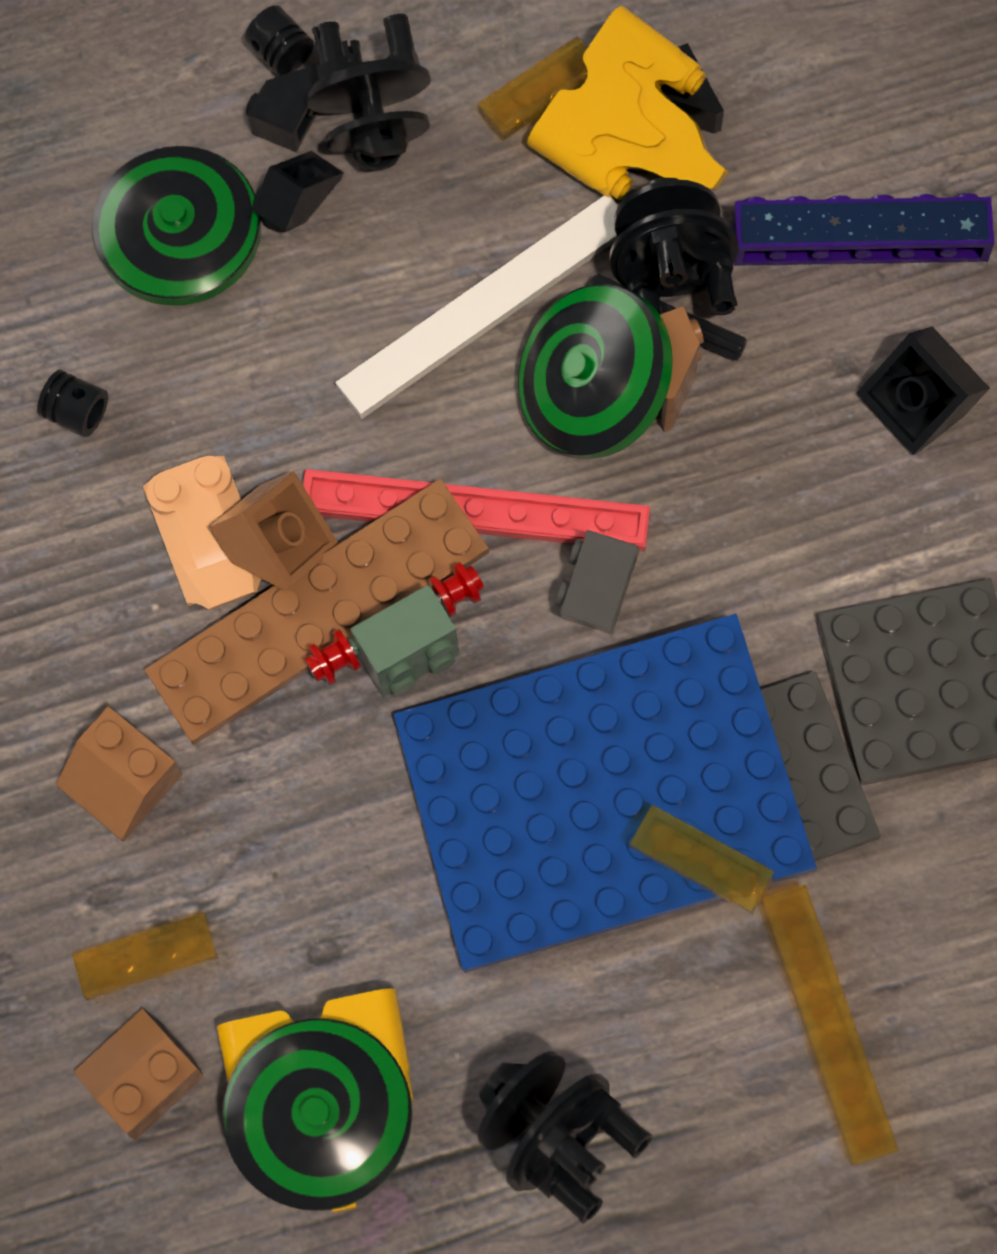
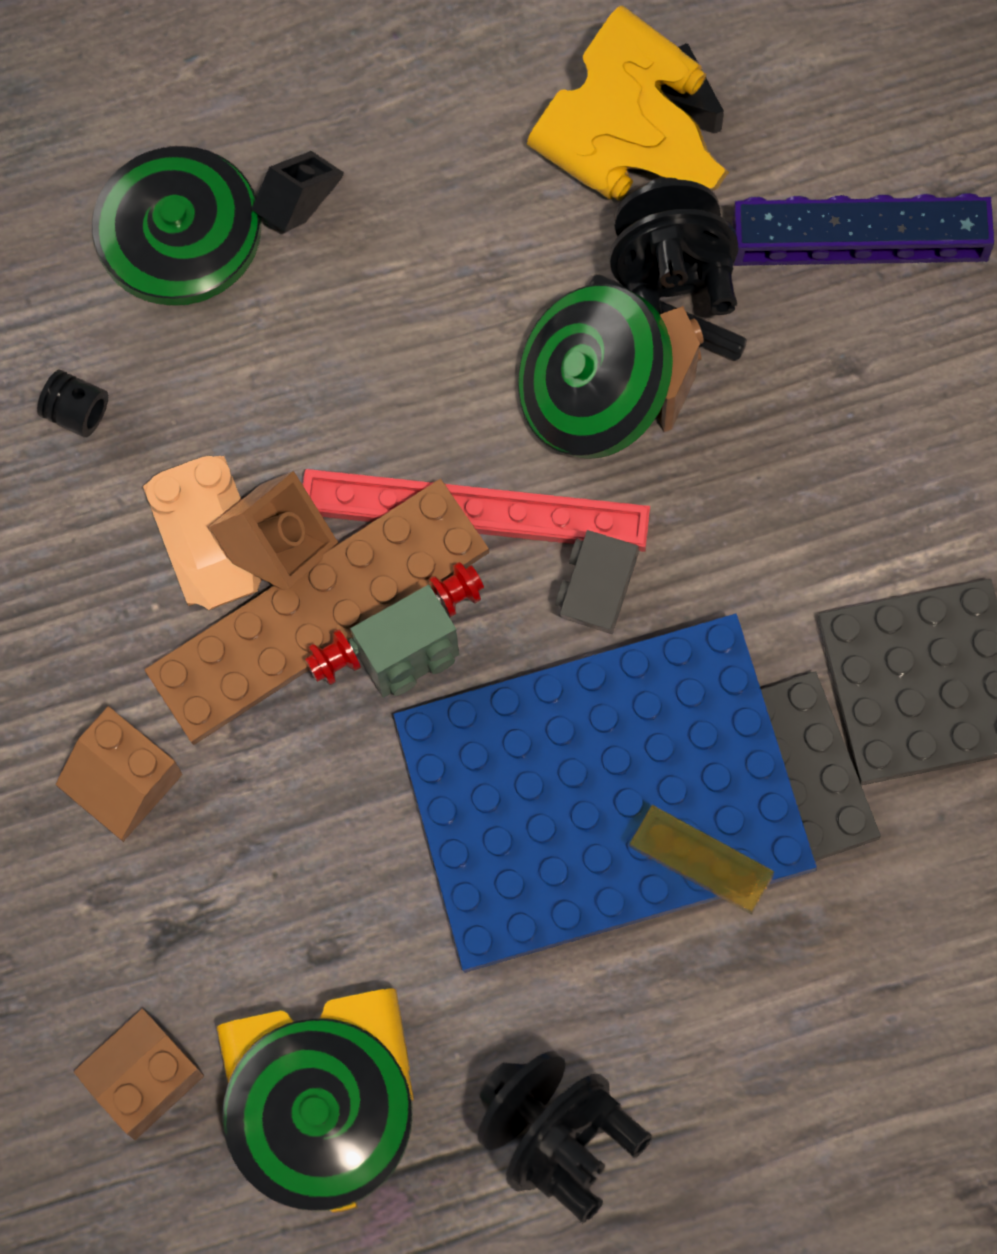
clear yellow plate [72,913,218,1001] -> none
black piece [245,5,314,76] -> none
black slope [246,63,320,153] -> none
black piece [306,13,431,170] -> none
white tile [335,195,618,419] -> none
clear yellow plate [478,36,588,141] -> none
clear yellow plate [761,884,899,1167] -> none
black slope [857,326,990,455] -> none

